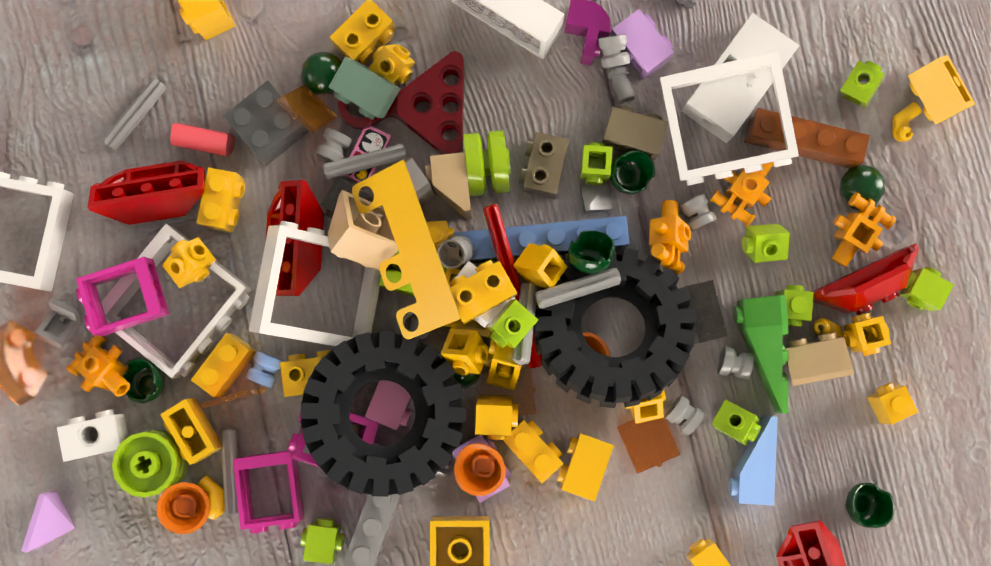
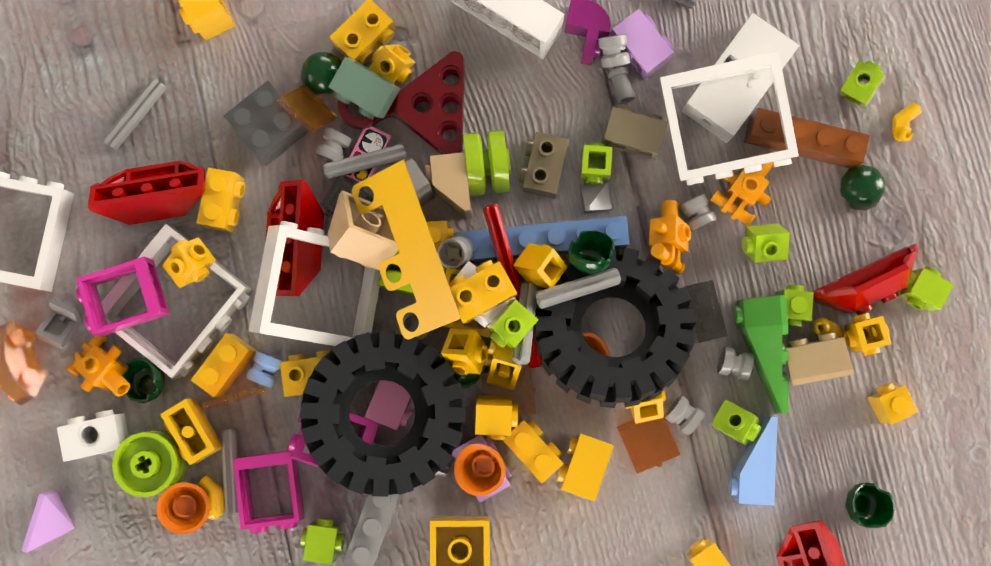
coral brick [170,123,236,157] -> none
dark green hair [609,150,655,195] -> none
light orange piece [831,192,896,268] -> none
yellow brick [908,55,975,125] -> none

